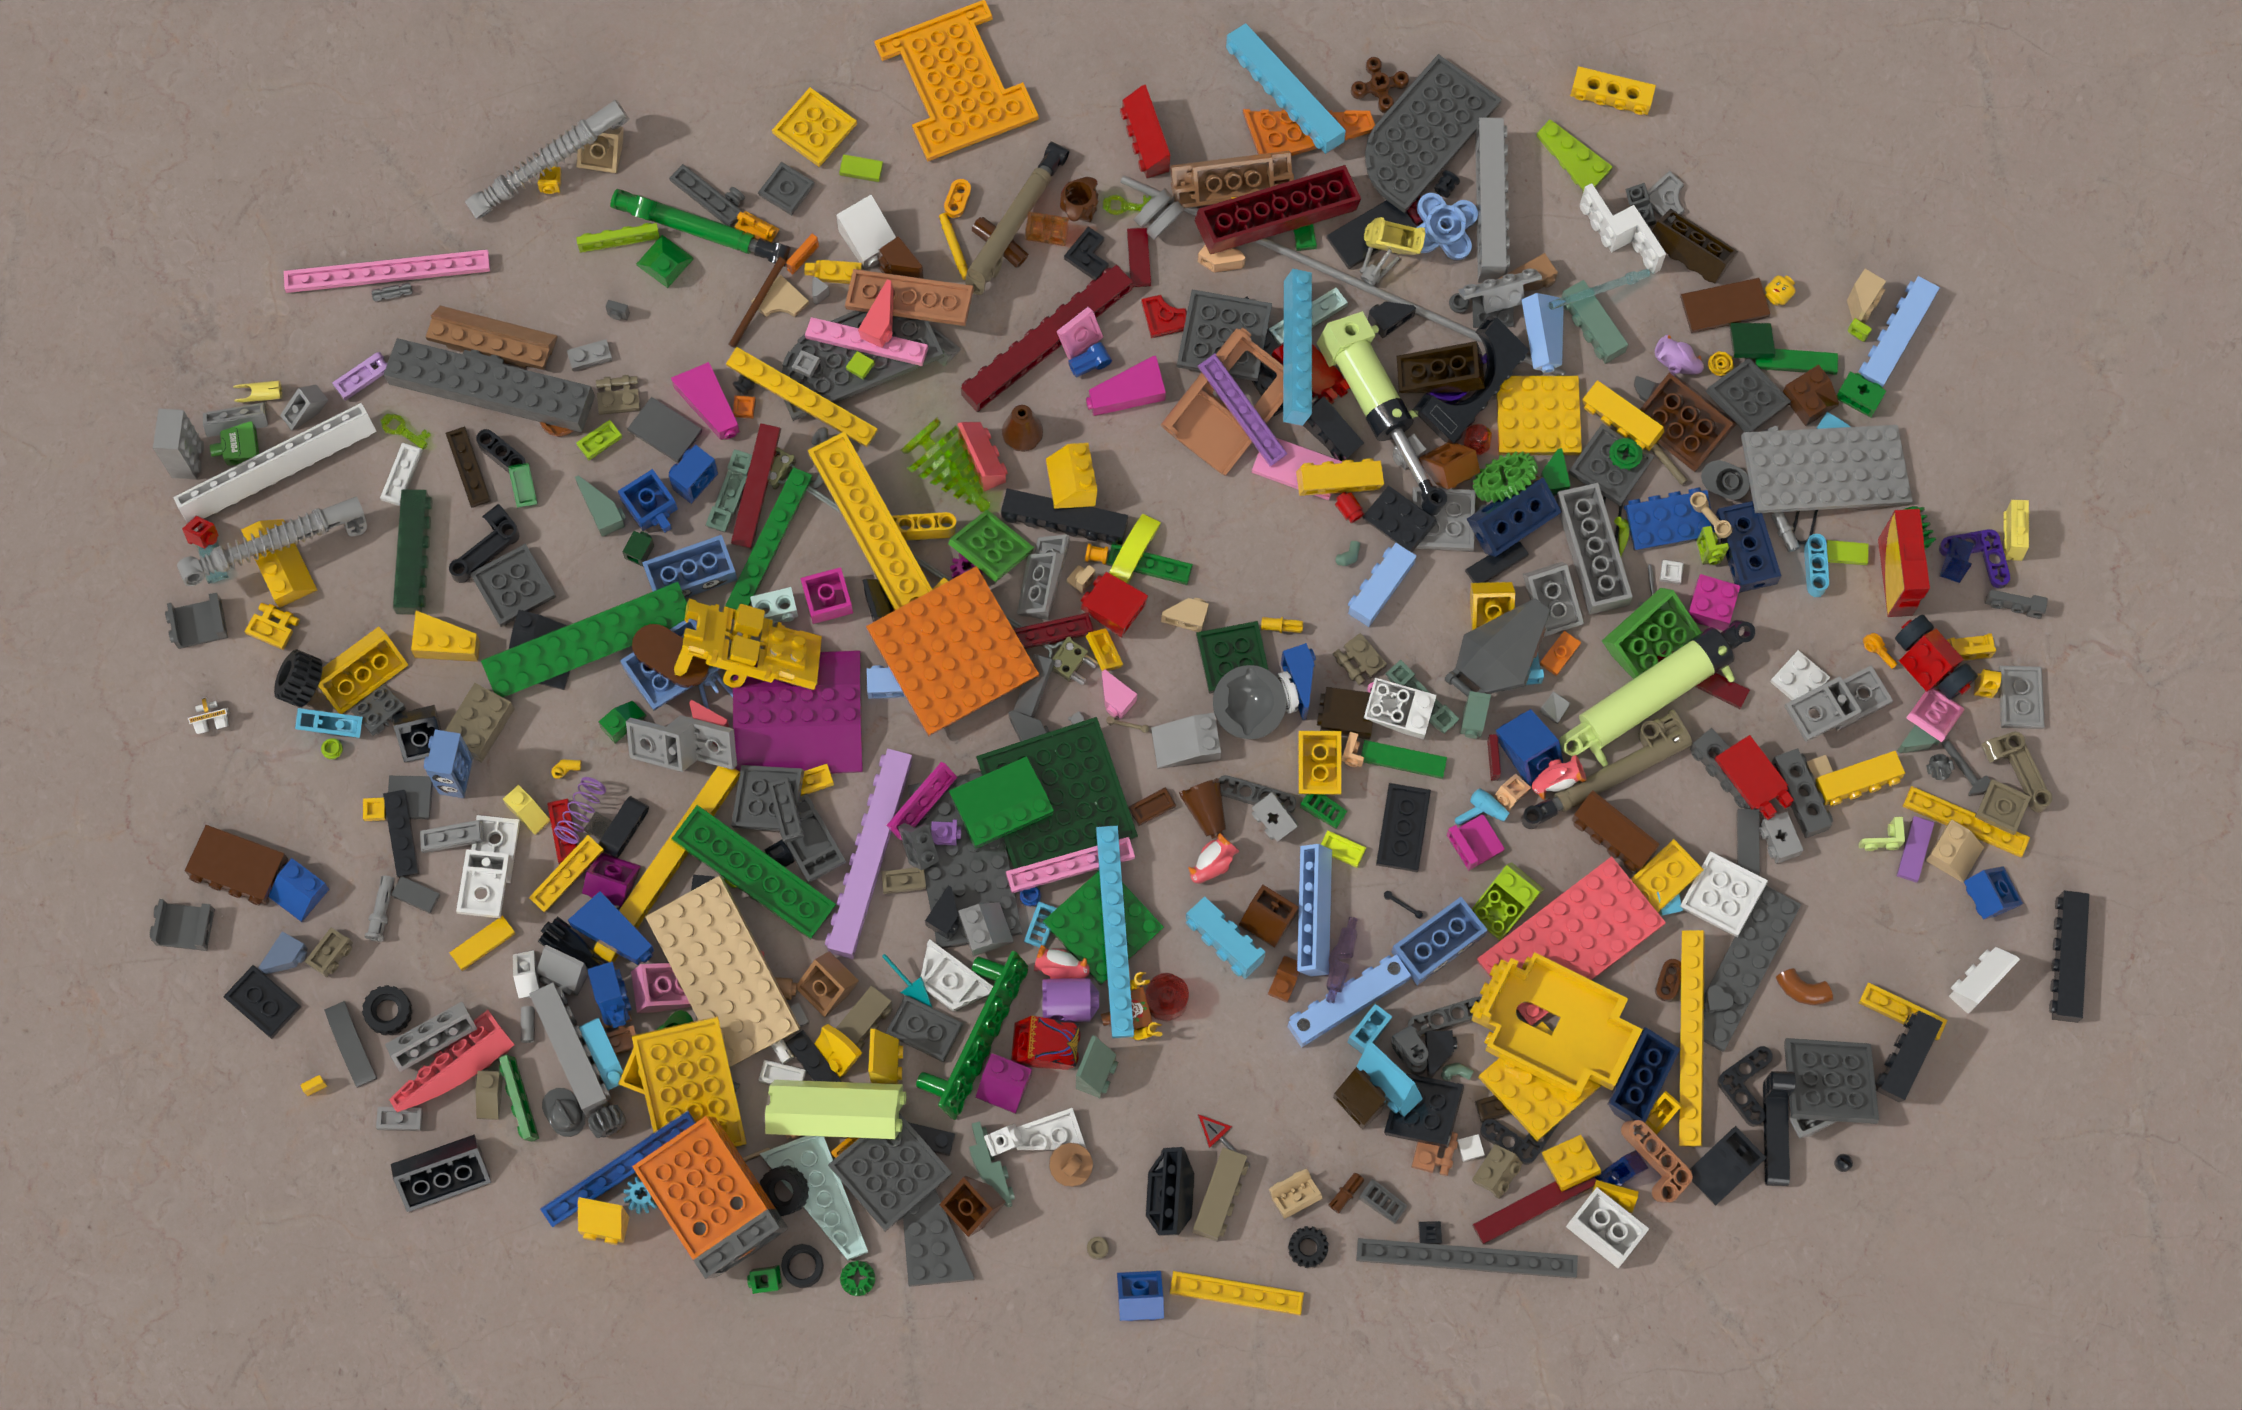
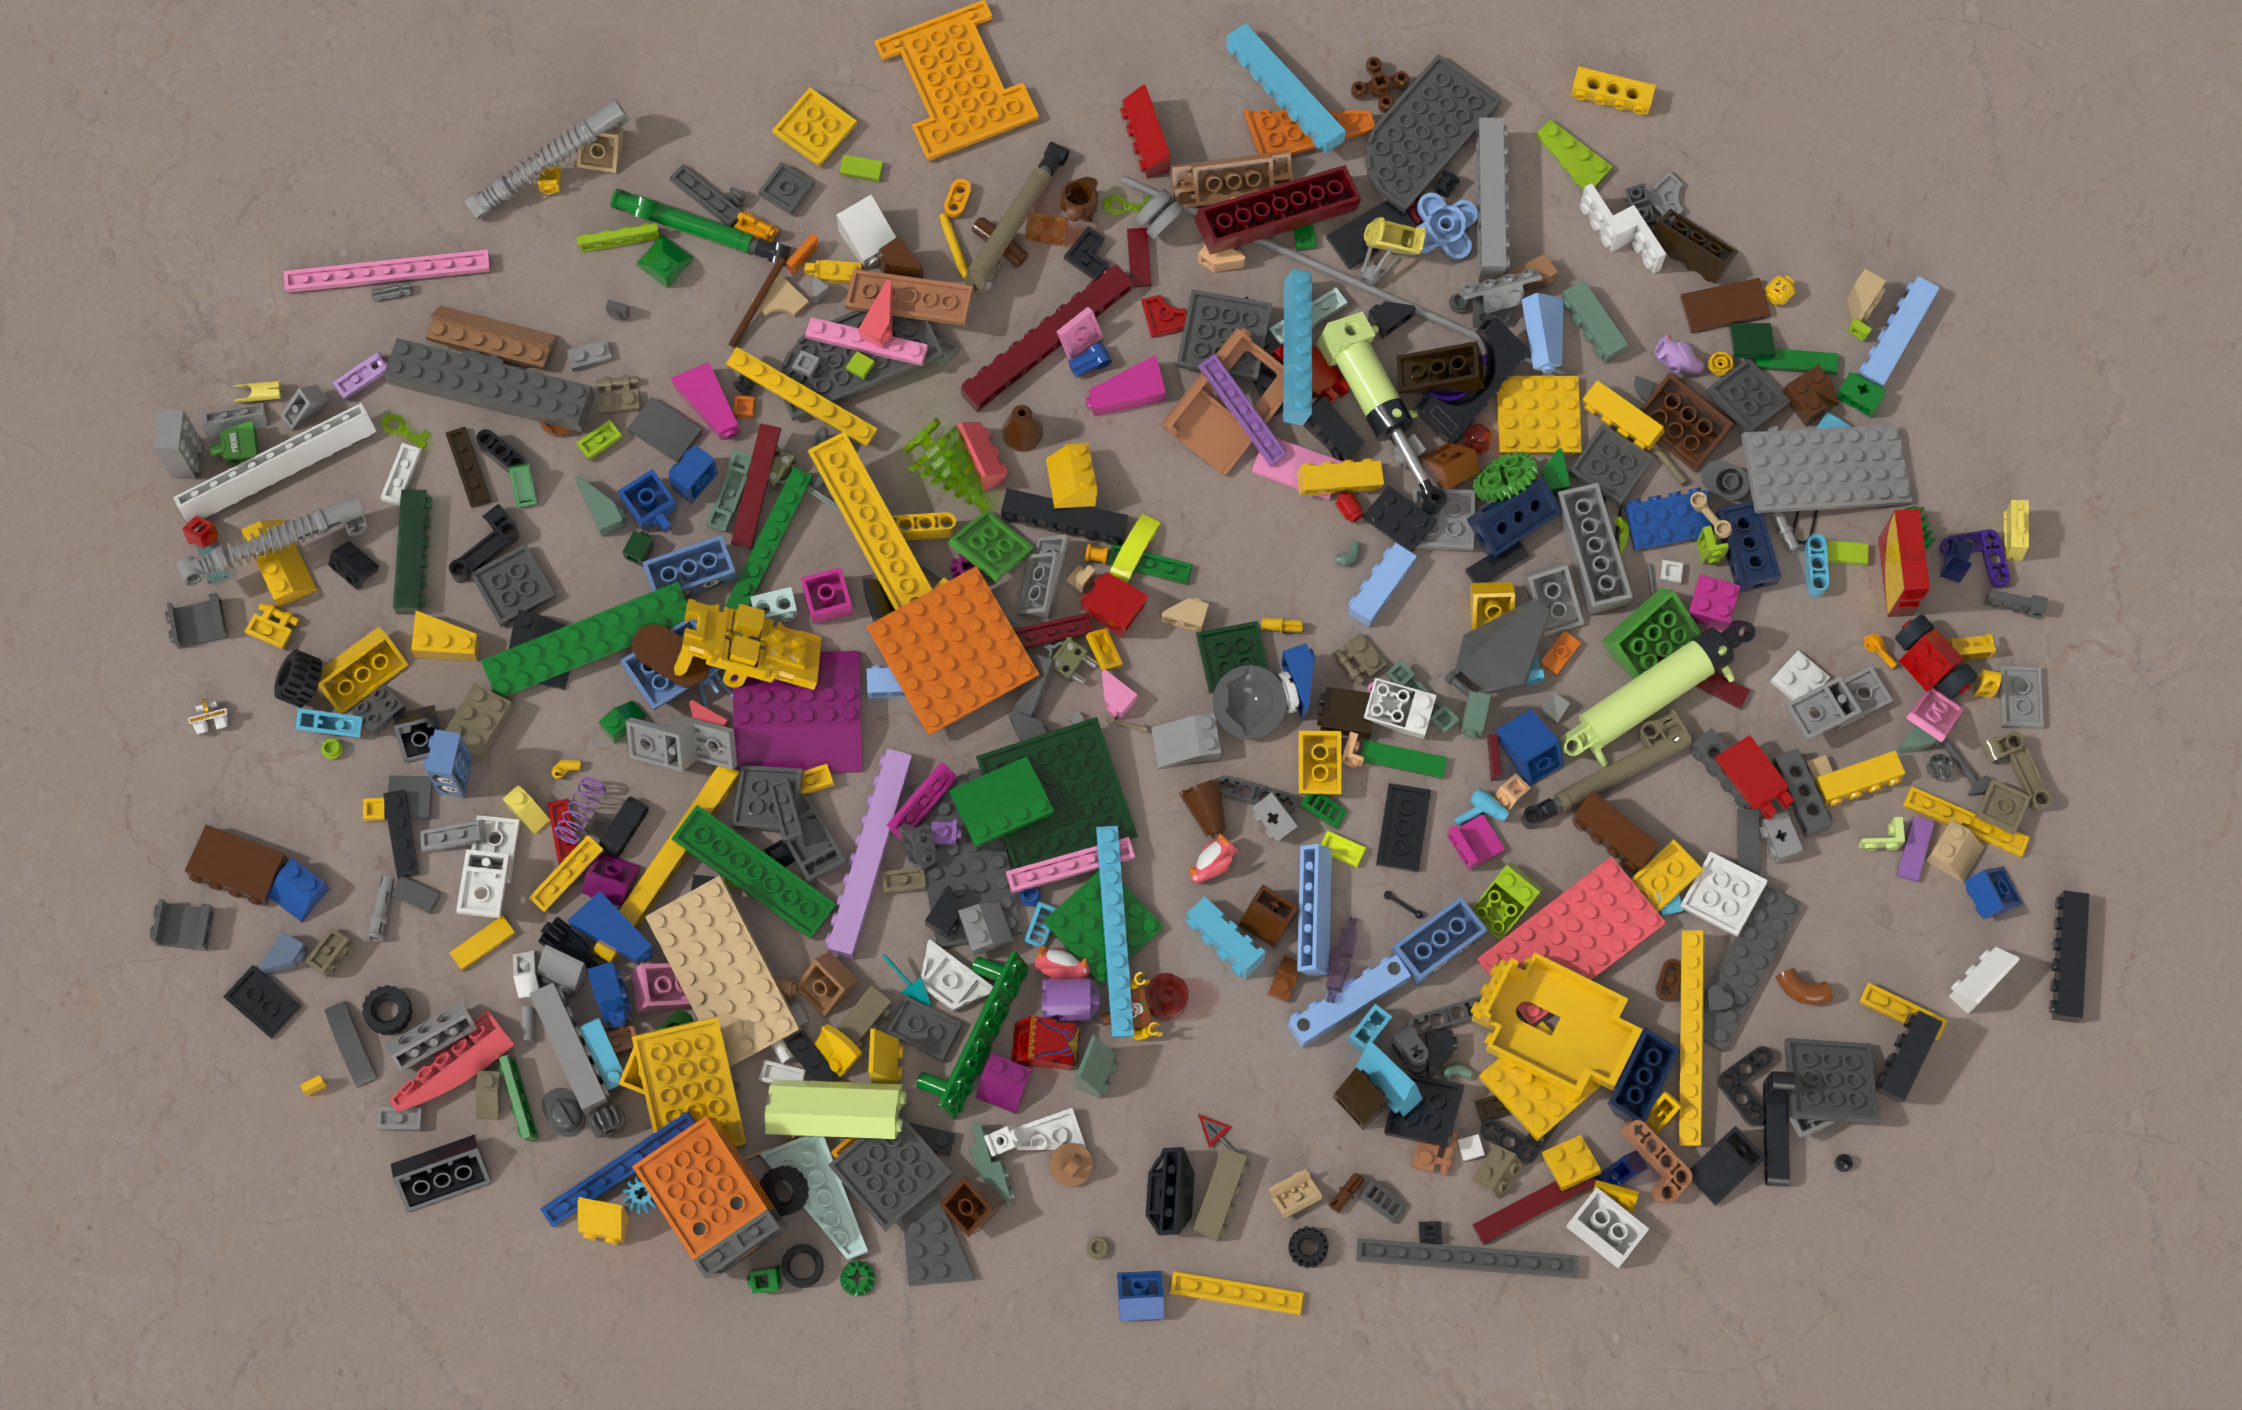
reddish brown tile [1128,787,1176,826] -> none
coral animal [1532,755,1587,800] -> none
clear light blue bar [1548,269,1650,310] -> none
green gear [1609,438,1642,470] -> none
none -> black bracket [328,541,379,590]

